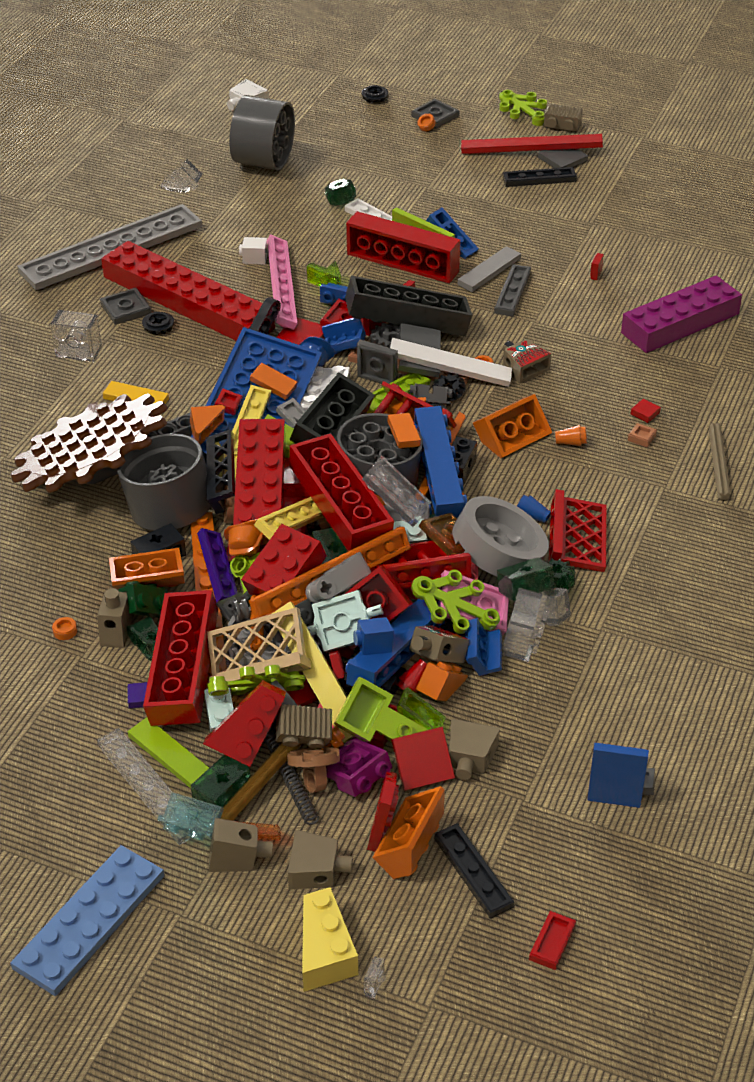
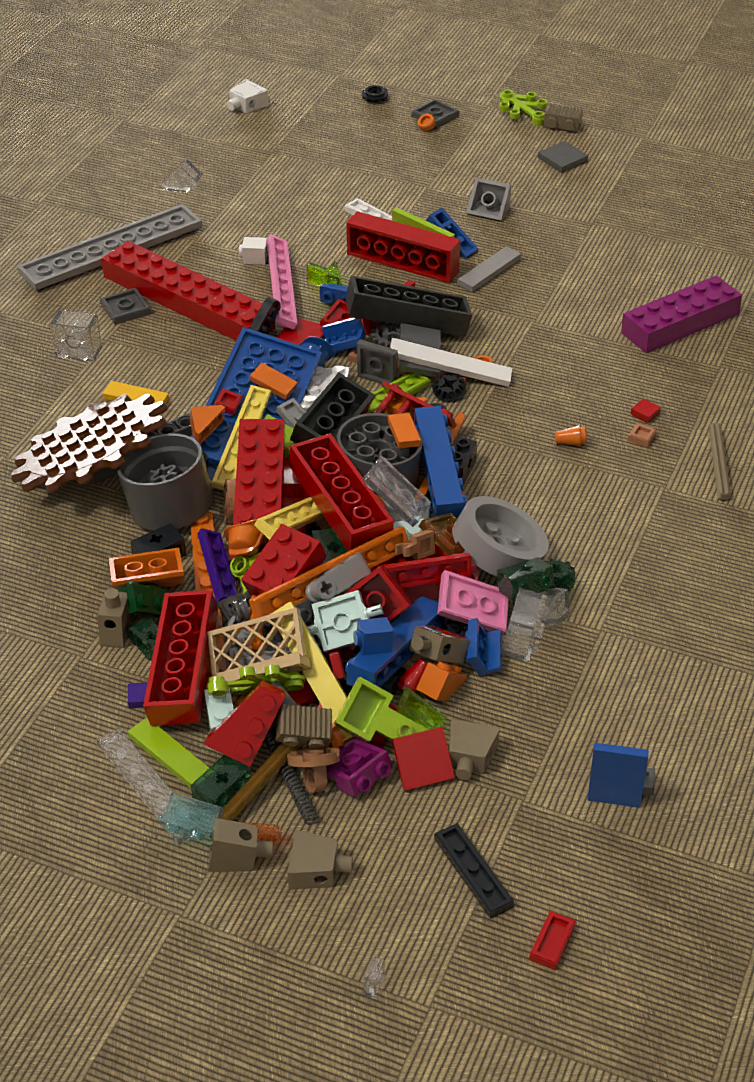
medium blue plate [10,845,164,997] -> none
orange tile [52,617,77,640] -> none
black gear [142,312,174,334] -> none
black fence [206,429,235,515] -> none
dark grey wheel [229,95,295,171] -> none
light yellow wedge [302,887,358,992] -> none
clear green gear [325,179,356,206] -> none
red plate [367,771,399,852] -> none
orange slope [372,786,445,879] -> none
dark grey hinge [410,383,453,407] -> none
lime plant [412,570,500,634] -> none
red tile [461,134,603,154] -> none
orange slope [473,394,553,458] -> none
dark grey tile [494,264,531,317] -> none
dark tan torso [502,340,551,384] -> none
black tile [503,167,577,187] -> none
blue cone [517,495,551,523] -> none
red fence [548,489,607,572] -> none
red tile [590,253,604,280] -> none
none -> medium nougat plate [395,530,435,560]
none -> light grey slope [466,177,511,221]

